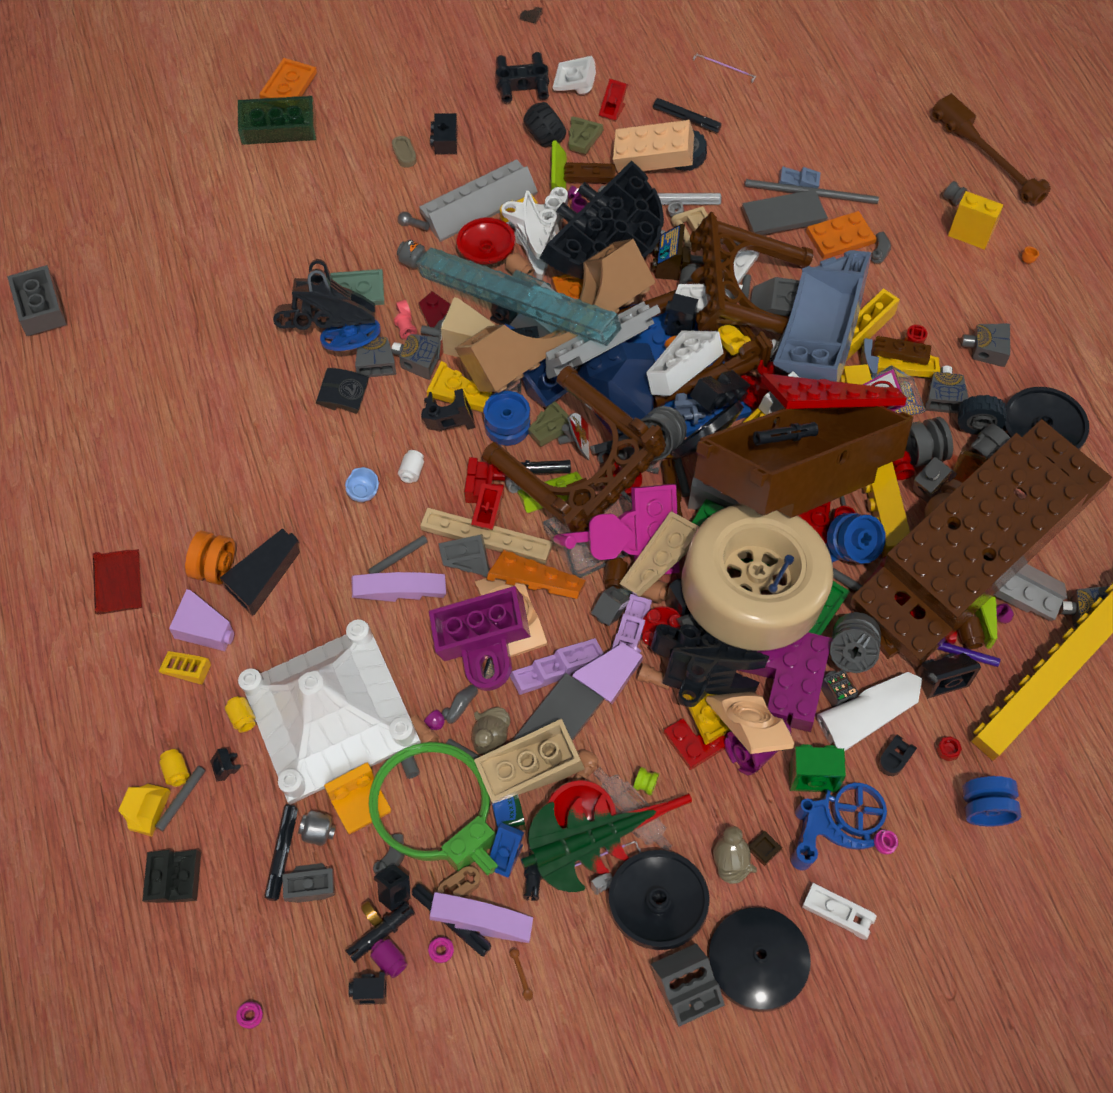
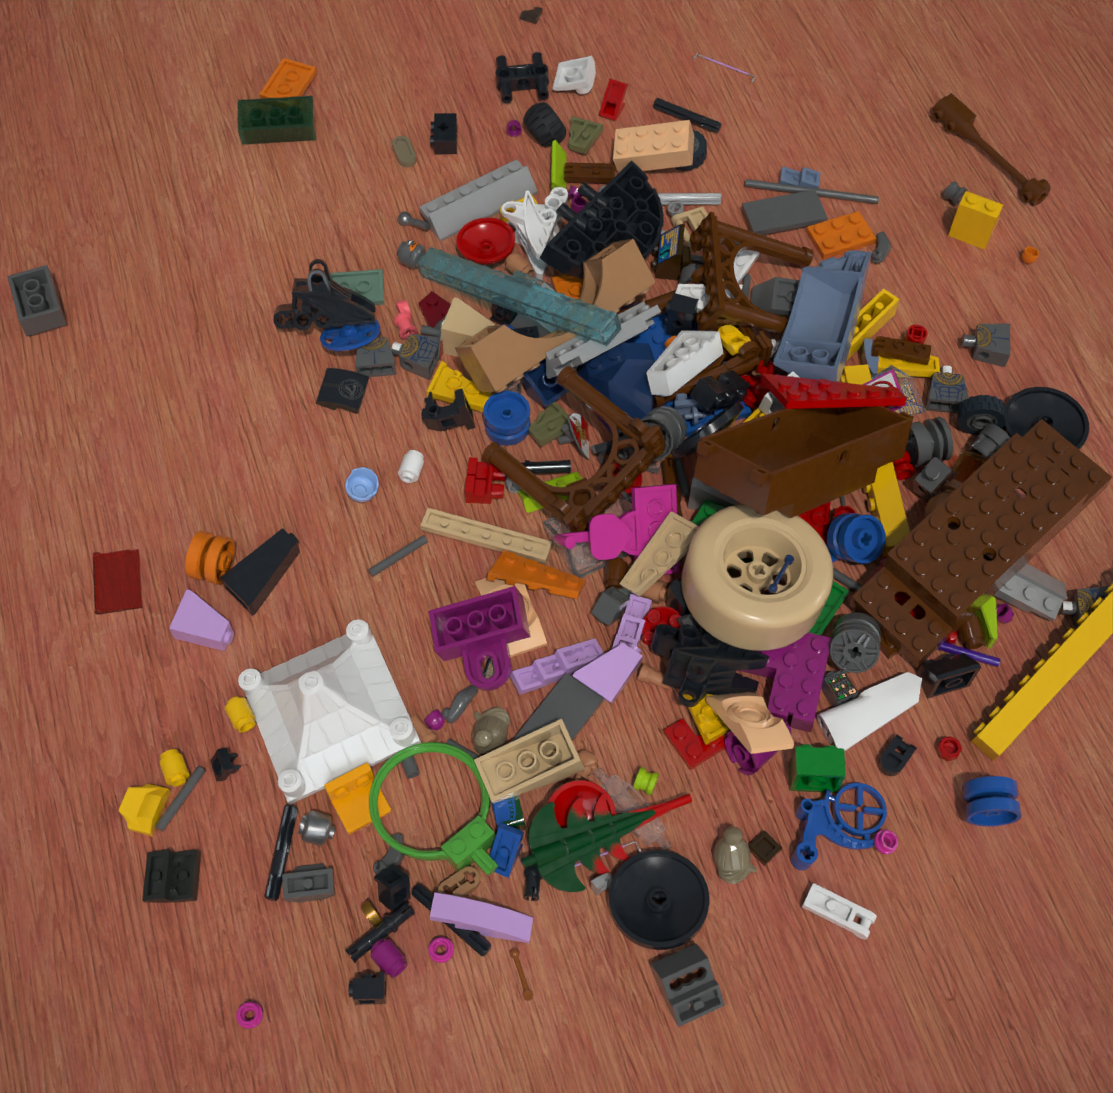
yellow slope [159,651,211,685] -> none
lavender slope [351,572,446,602] -> none
dark grey wing [438,534,490,577] -> none
red slope [471,483,503,530] -> none
black dish [708,907,811,1012] -> none
black pin [753,422,819,446] -> none
none -> magenta hinge [506,120,522,137]

